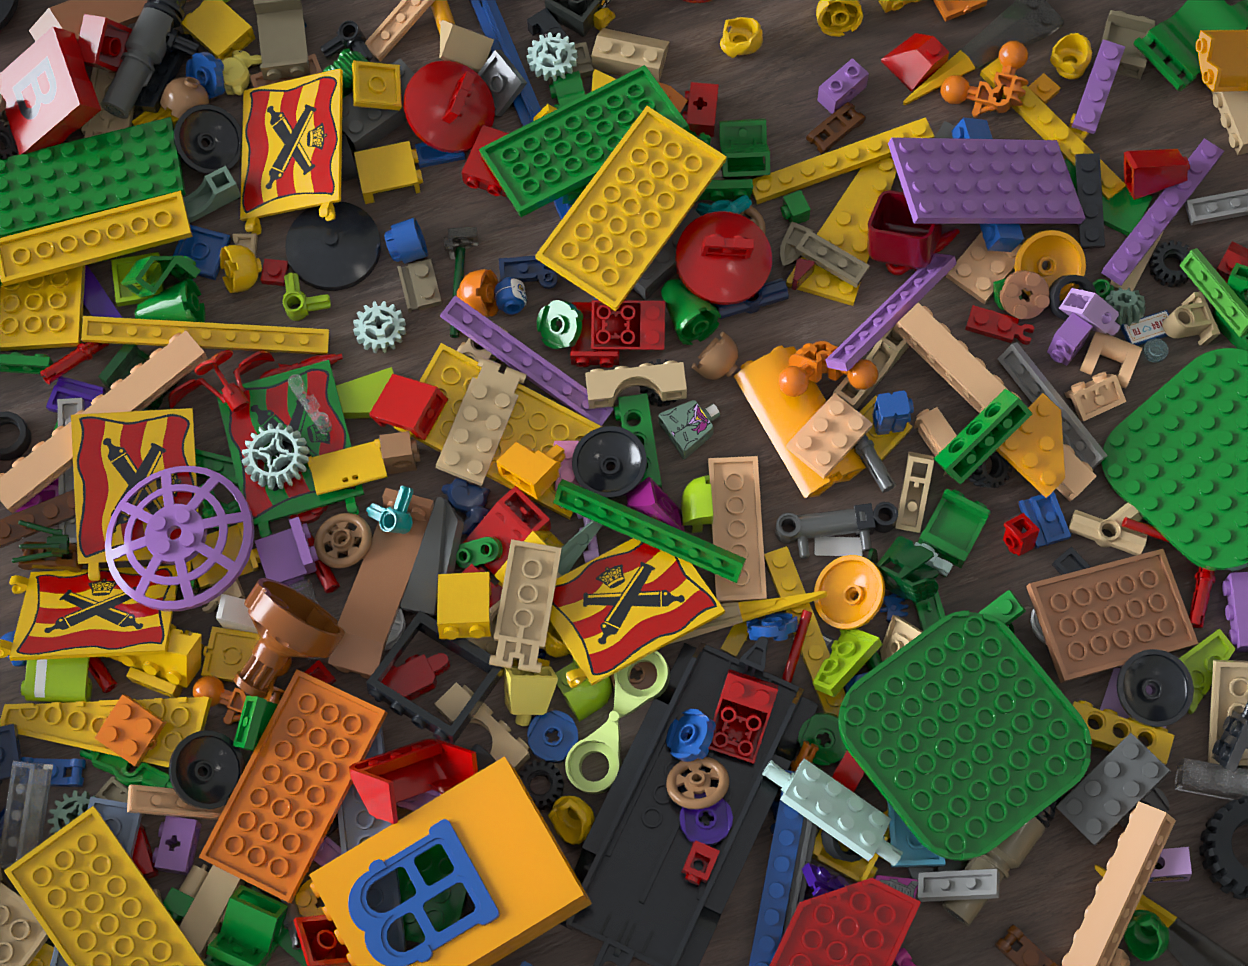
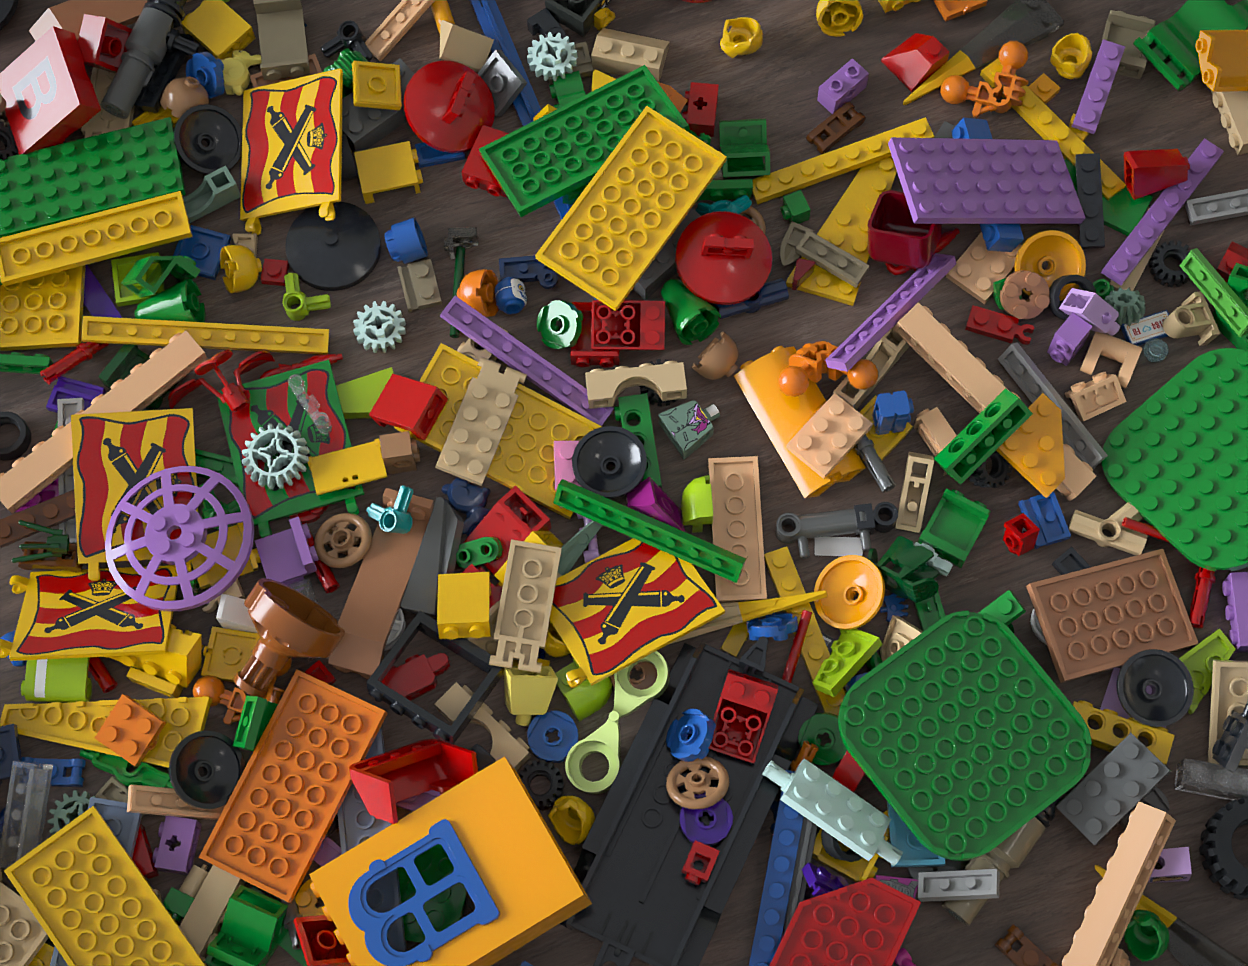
light orange hinge [496,442,566,499] -> none

